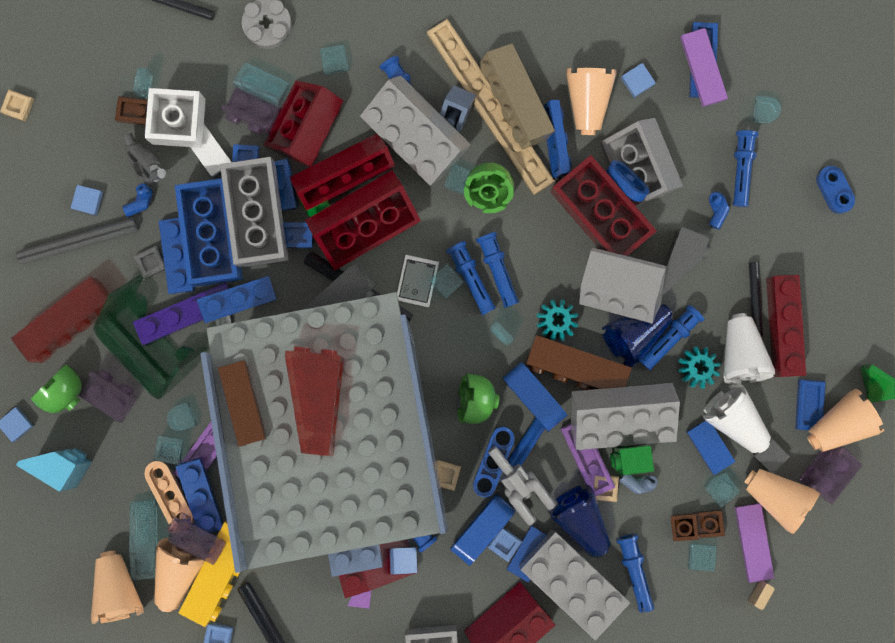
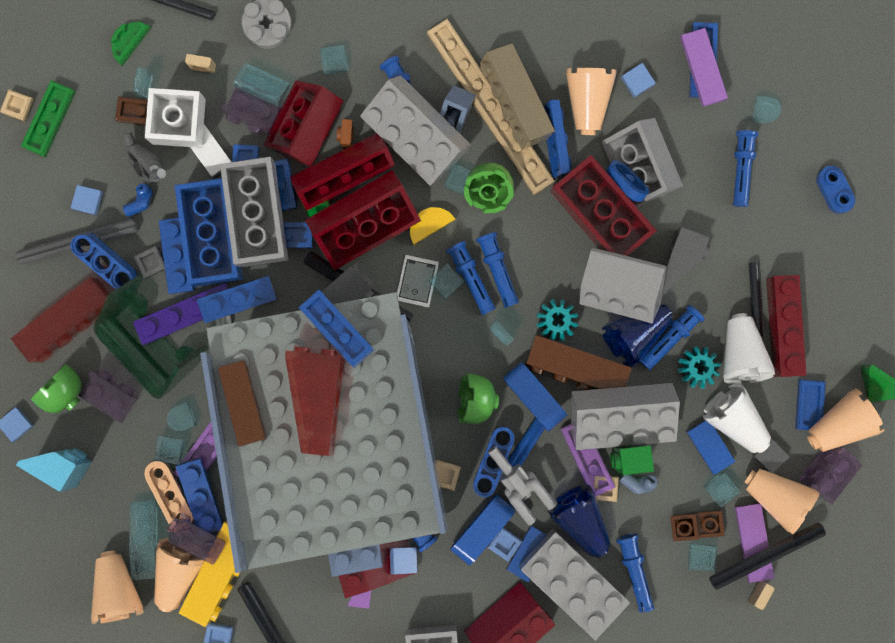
blue arm [709,192,729,230] -> none
none -> green tile [20,80,76,158]
none -> blue beam [70,232,138,291]
none -> green tile [111,21,151,66]
none -> tan tile [185,54,216,74]
none -> blue plate [299,290,374,368]
none -> dark orange plate [337,119,354,149]
none -> yellow tile [410,207,456,245]
none -> black axle [709,523,826,590]

